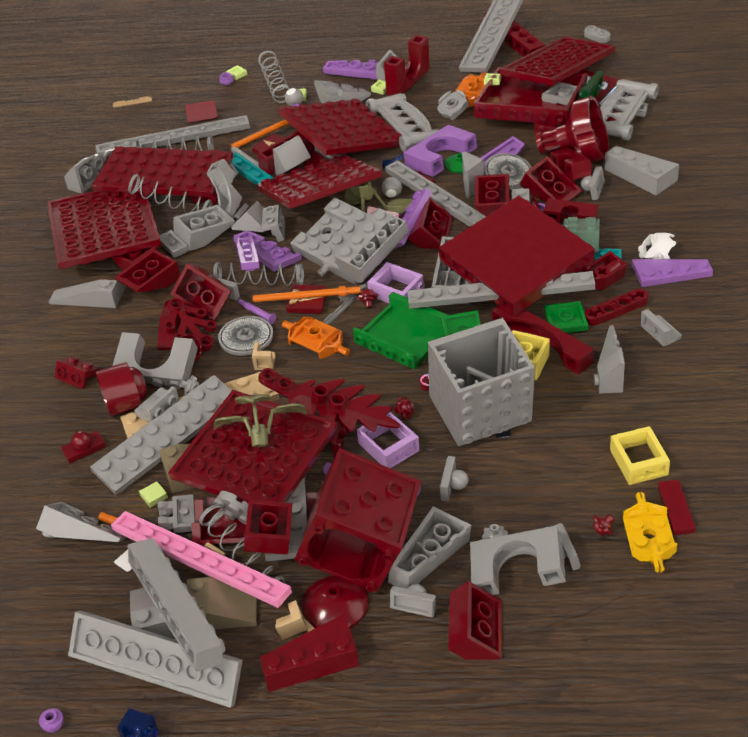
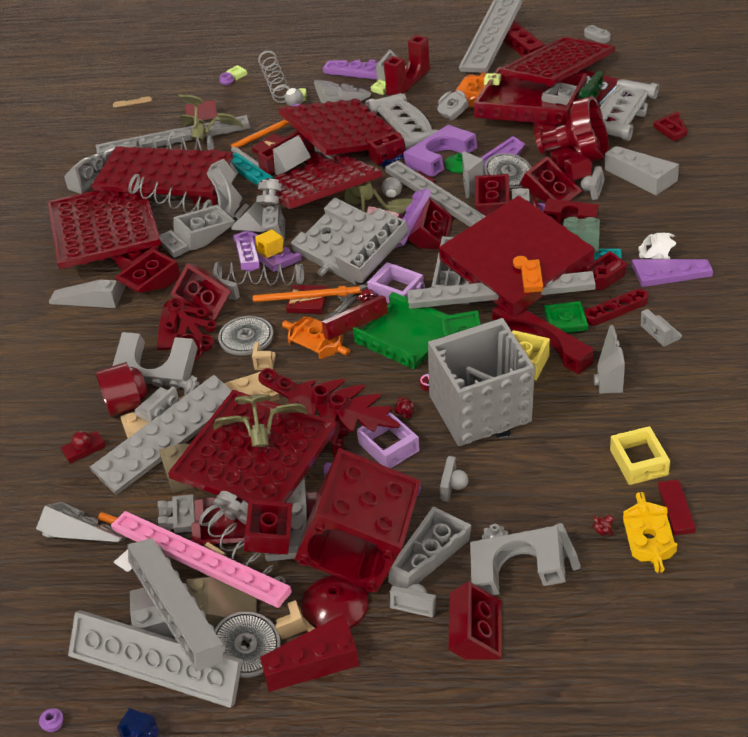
dark red bracket [55,356,100,389] -> none
yellowish green tile [139,481,168,508] -> none
medium lavender piece [238,299,276,324] -> none
none -> olive plant [178,94,243,141]
none -> piece [215,611,280,678]
none -> yellow brick [255,229,283,258]
none -> light grey brick [256,179,282,205]
none -> dark red plate [321,295,388,340]
none -> dark red brick [368,132,405,165]
none -> orange hinge [513,256,543,293]
none -> dark red wing [653,111,687,141]

